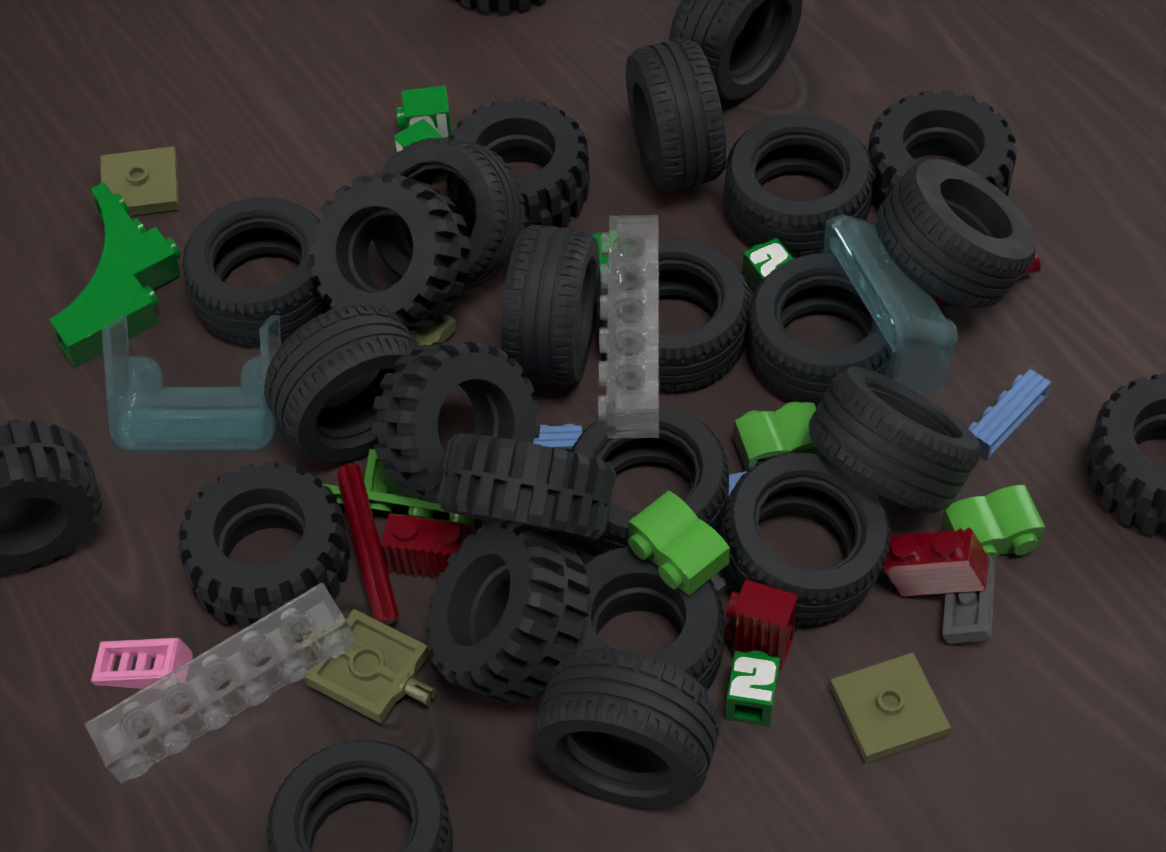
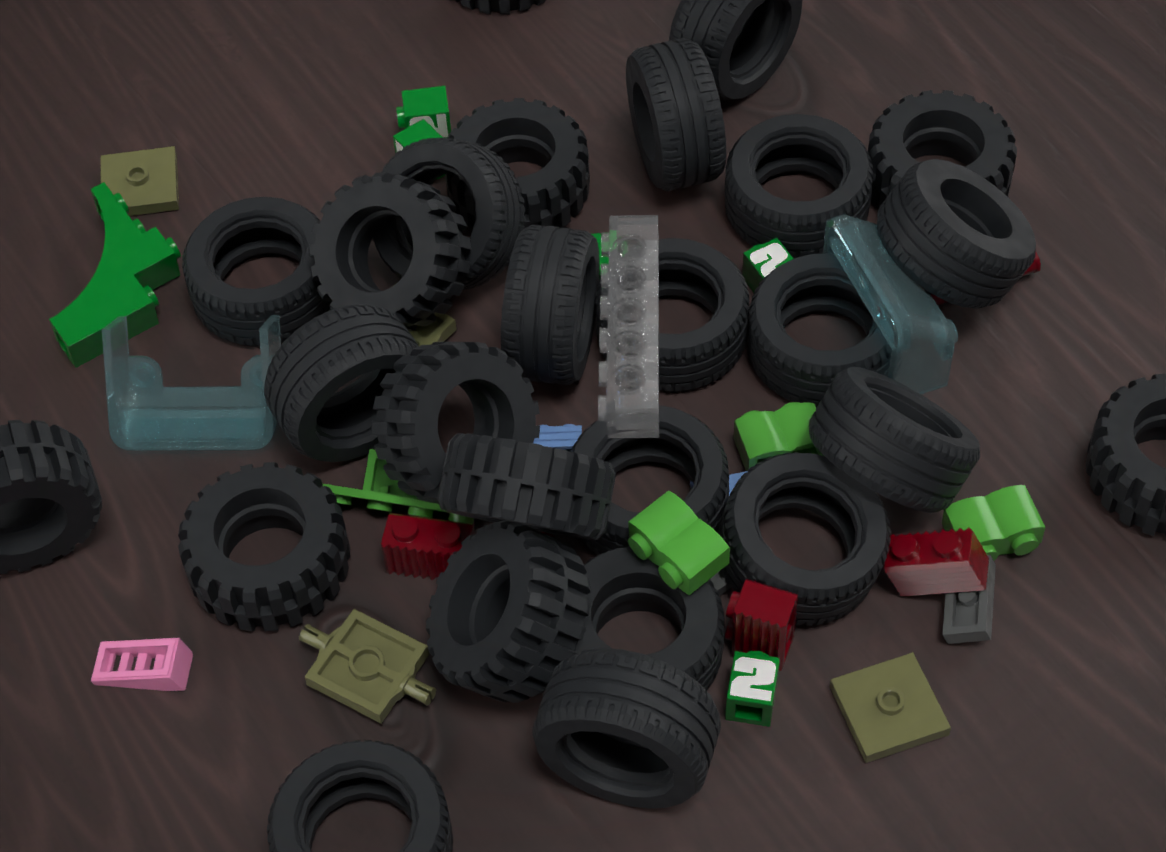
clear brick [85,582,358,784] -> none
dark red axle [337,463,399,625] -> none
medium blue piece [968,369,1051,460] -> none

